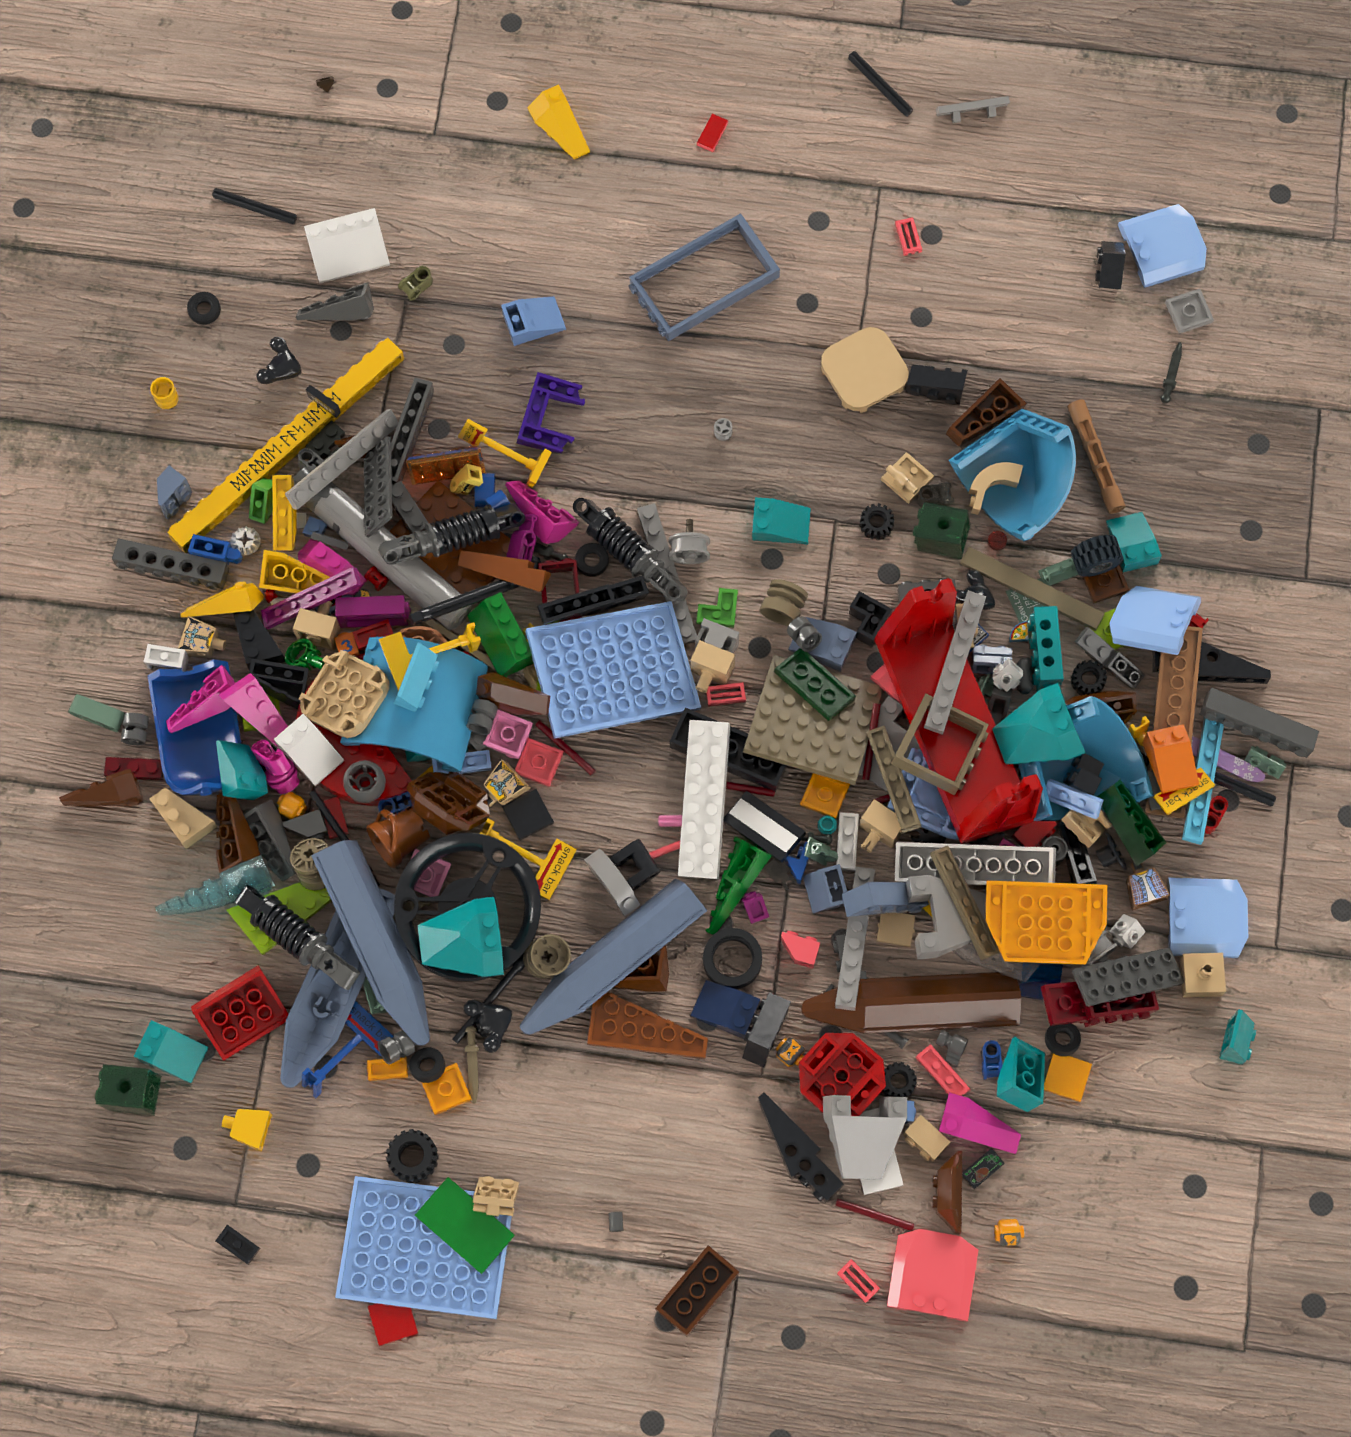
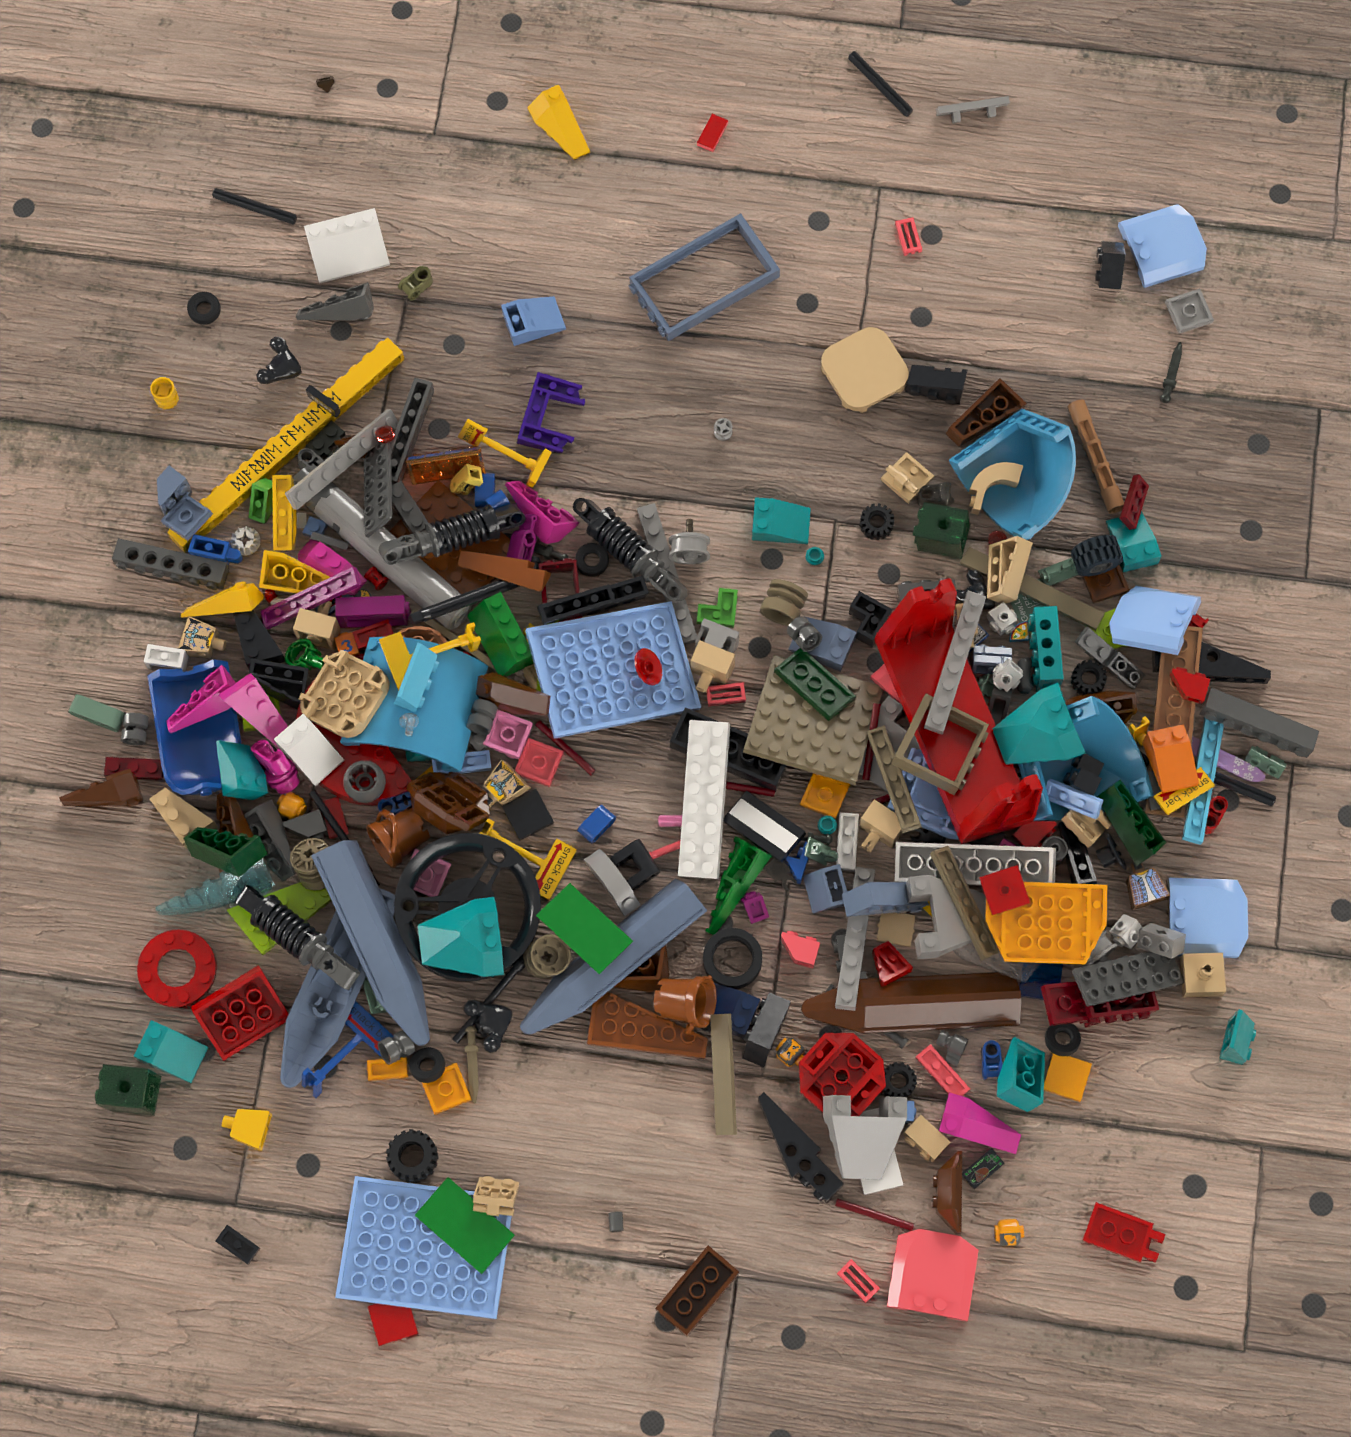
none -> red plate [137,929,217,1008]
none -> sand blue tile [161,494,213,541]
none -> dark green wedge [183,827,267,877]
none -> clear red tile [375,426,395,443]
none -> clear plate [399,713,419,736]
none -> green sticker [536,883,633,974]
none -> blue beam [577,804,617,844]
none -> red dish [634,648,662,685]
none -> dark orange piece [654,975,717,1035]
none -> dark tan tile [710,1014,737,1135]
none -> teal plate [805,547,824,566]
none -> red wing [872,941,913,987]
none -> red plate [979,865,1030,915]
none -> tan wedge [987,536,1033,604]
none -> white brick [987,602,1017,636]
none -> red tile [1082,1202,1166,1263]
none -> dark red plate [1120,474,1149,530]
none -> light grey brick [1137,923,1186,959]
none -> red slope [1169,667,1210,704]

